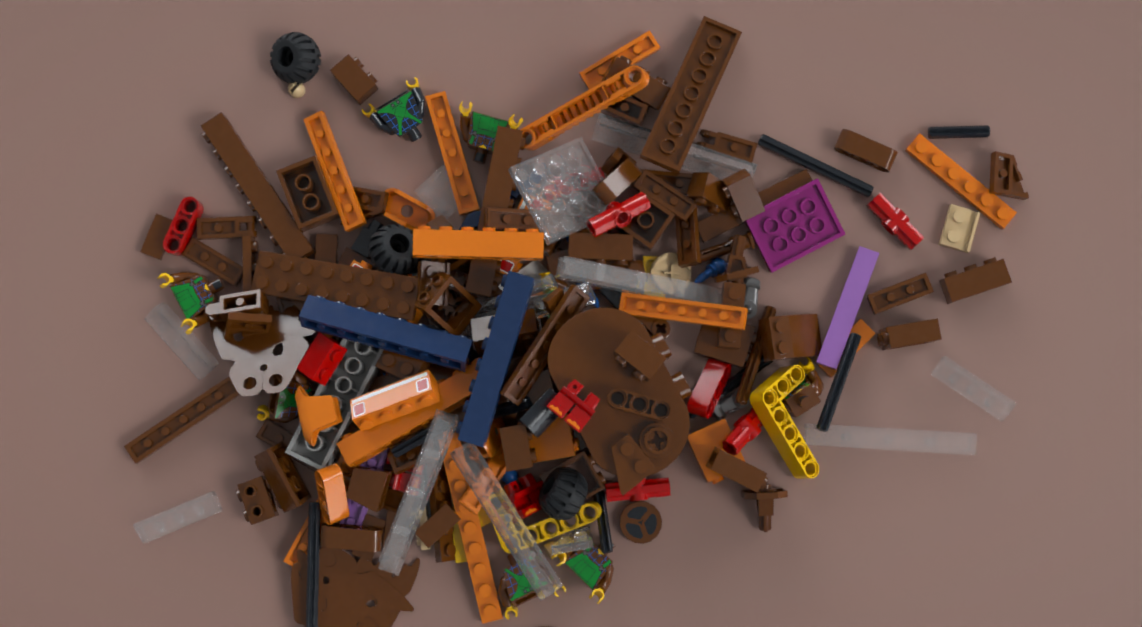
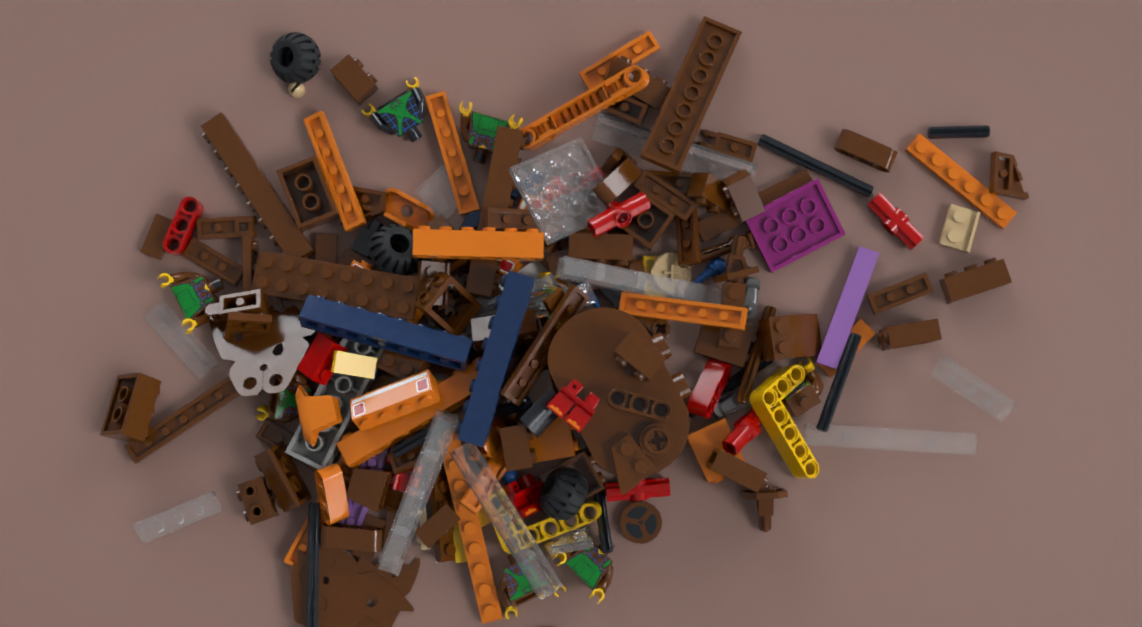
none -> reddish brown slope [100,373,162,442]
none -> yellow tile [331,351,377,379]

